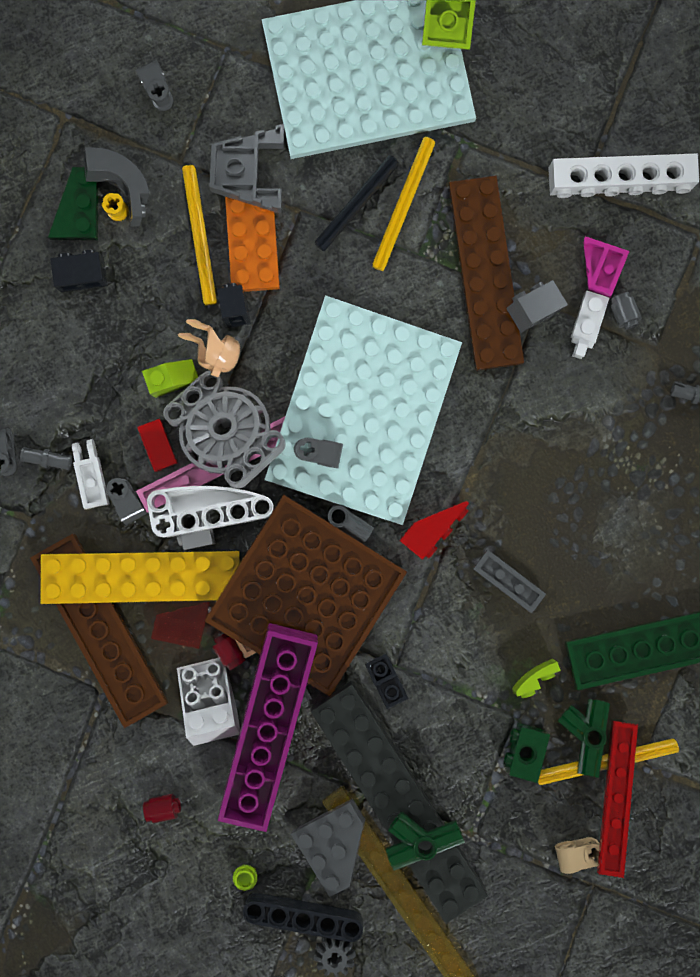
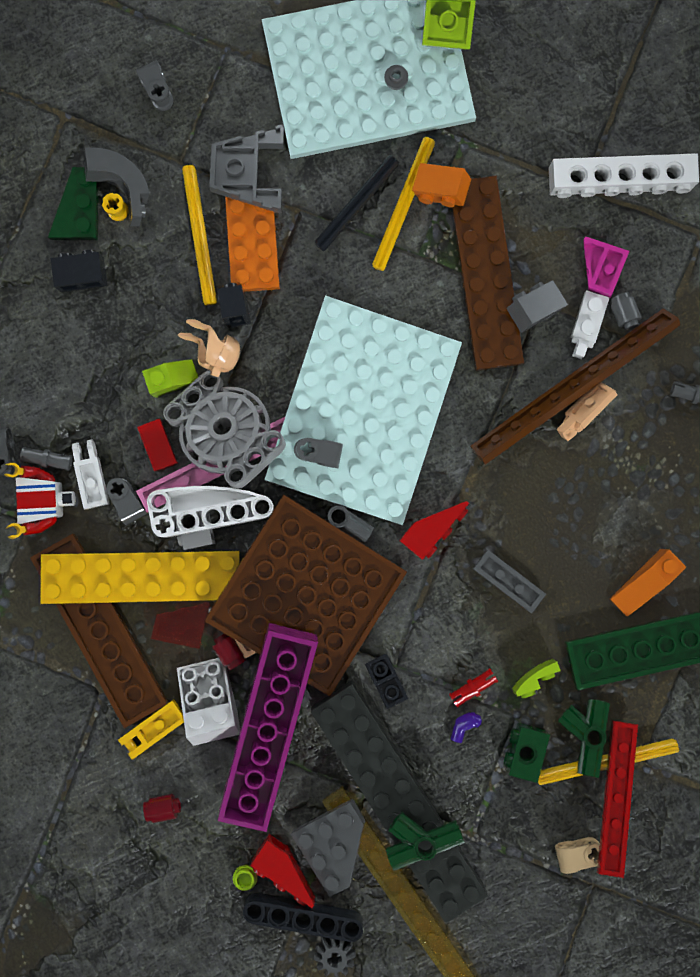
none -> torso [4,463,76,539]
none -> yellow plate [118,699,184,759]
none -> red slope [250,834,315,908]
none -> dark grey plate [384,65,408,90]
none -> orange brick [412,163,471,207]
none -> red pin [449,668,499,708]
none -> dark purple arm [450,712,482,743]
none -> reddish brown plate [470,308,681,465]
none -> light nougat hinge [557,382,617,441]
none -> orange slope [610,549,686,617]

